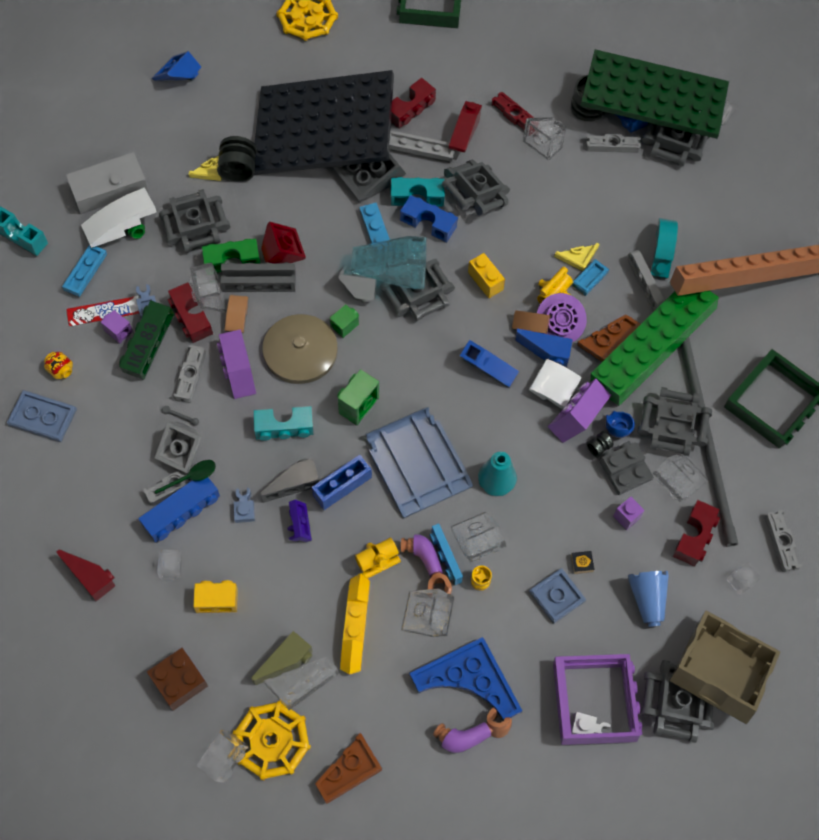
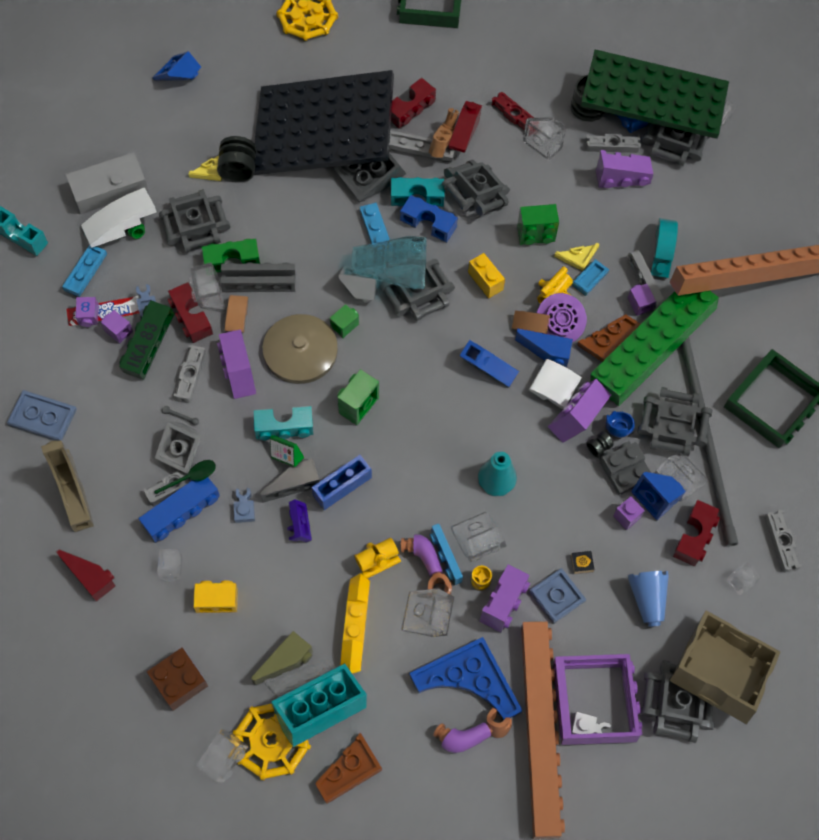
yellow head [44,351,73,379] -> none
dark red slope [261,221,306,264] -> none
sand blue piece [365,407,473,519] -> none
none -> dark tan arch [41,440,94,532]
none -> medium lavender brick [75,297,99,327]
none -> slope [270,435,304,467]
none -> teal slope [271,664,367,747]
none -> medium nougat beam [428,108,459,158]
none -> medium lavender wedge [479,564,531,633]
none -> green brick [517,204,559,245]
none -> nougat brick [521,621,565,839]
none -> medium lavender wedge [596,150,653,188]
none -> medium lavender brick [628,284,656,316]
none -> blue slope [631,472,686,520]

